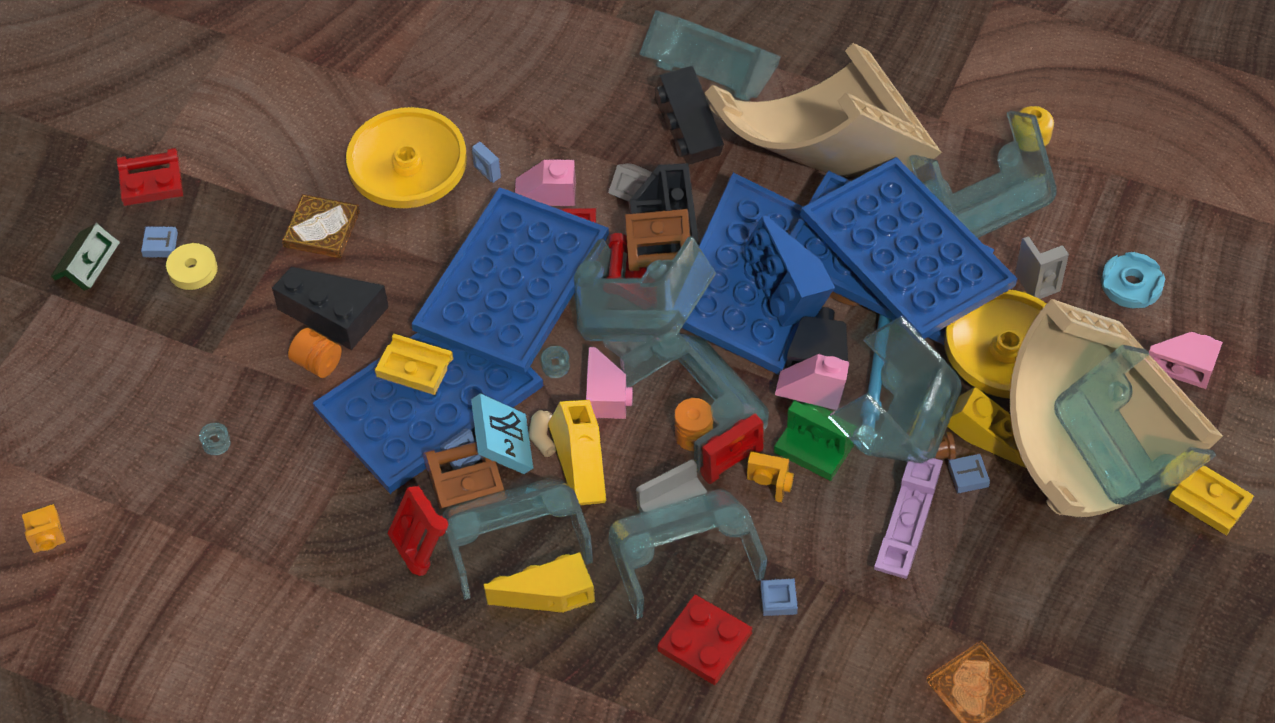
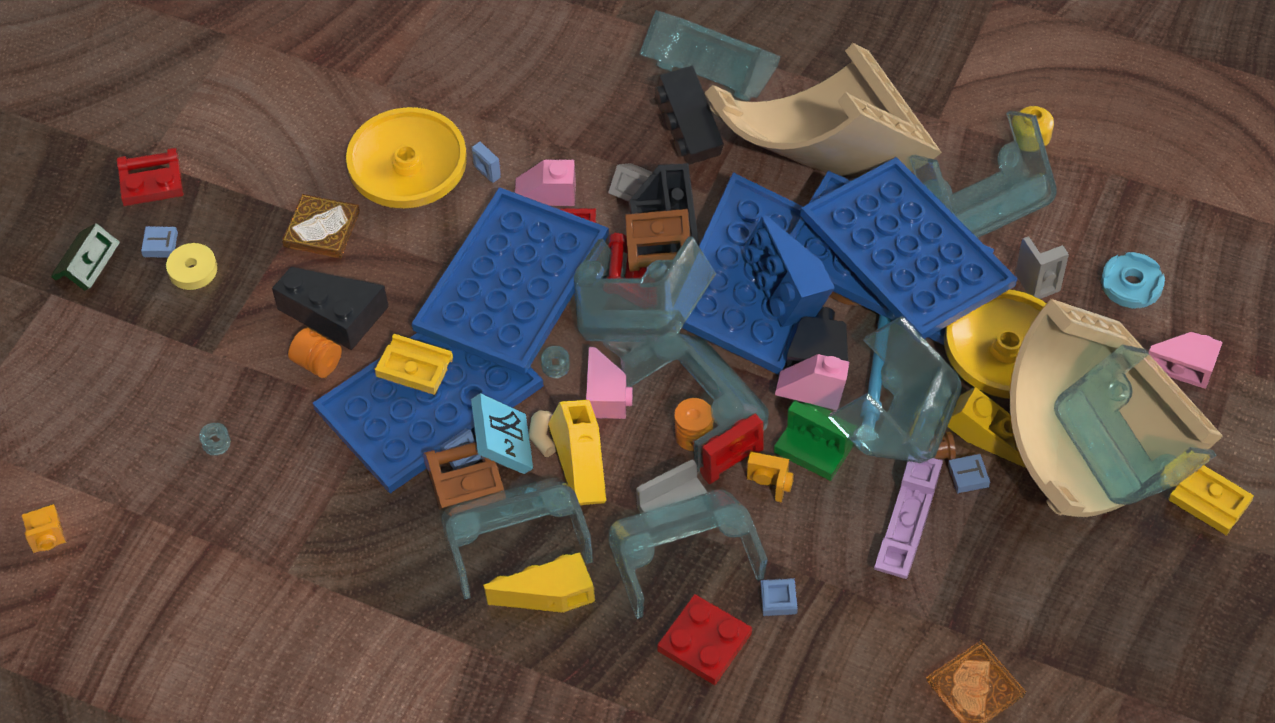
red plate [387,486,448,576] -> none

